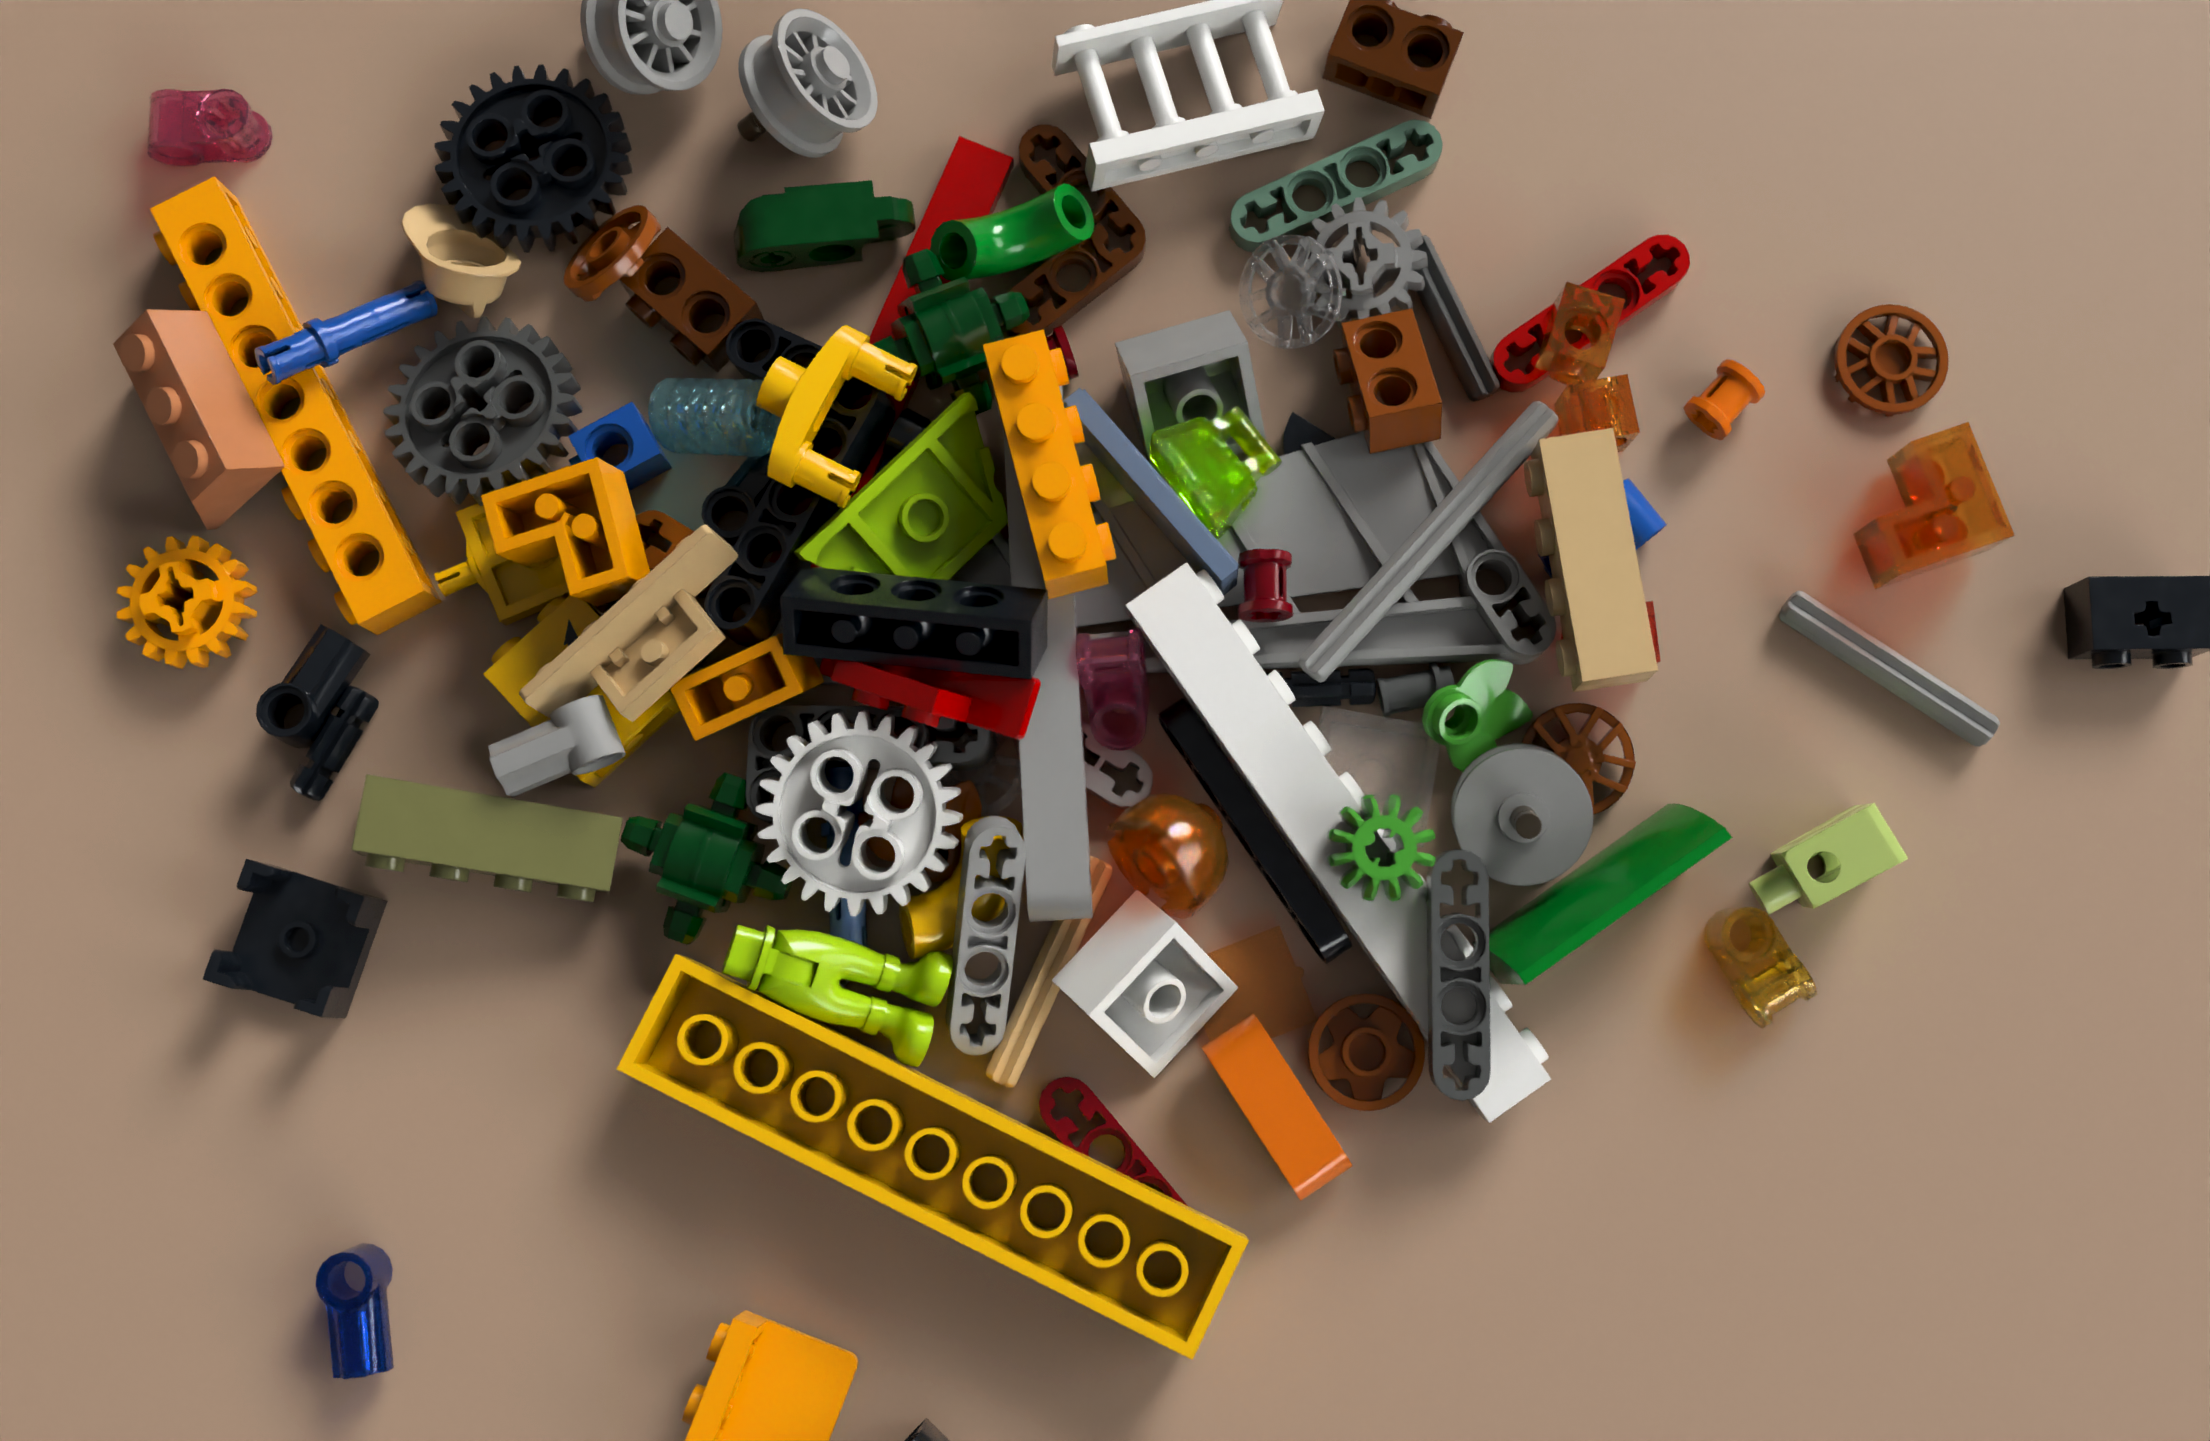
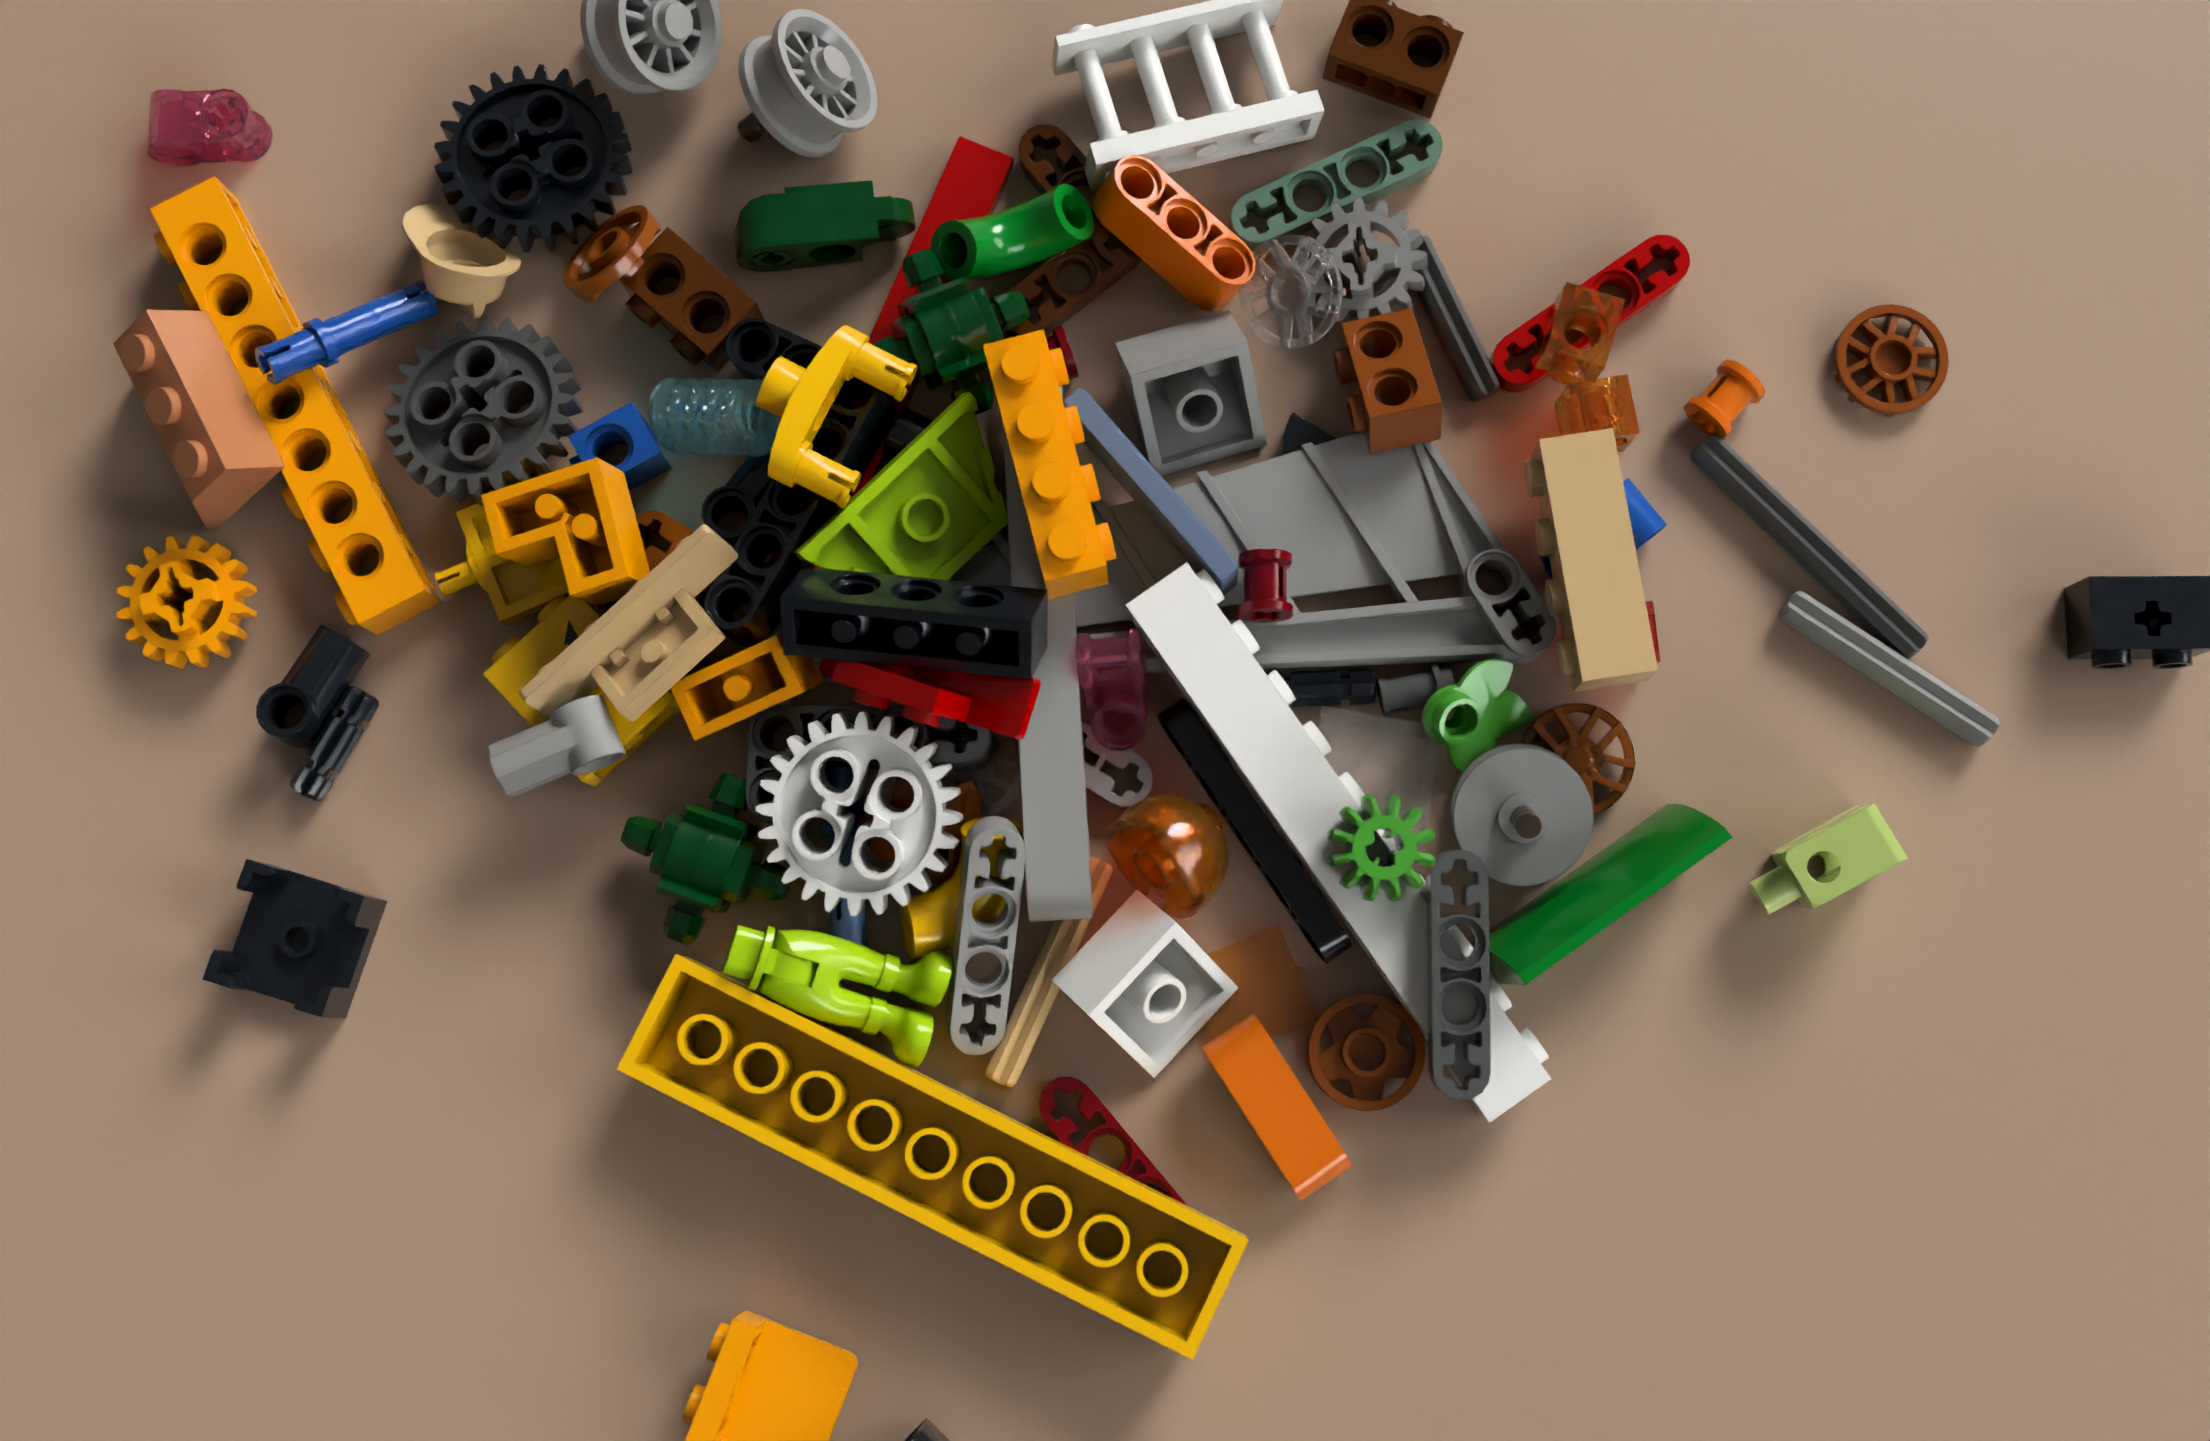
clear blue piece [316,1243,394,1379] -> none
olive wedge [352,774,623,902] -> none
clear neon green piece [1149,406,1282,539] -> none
light grey axle [1299,401,1559,683] -> none
clear yellow piece [1705,907,1817,1029] -> none
clear orange brick [1853,422,2015,590] -> none
none -> orange beam [1092,155,1255,312]
none -> dark grey axle [1690,433,1929,659]

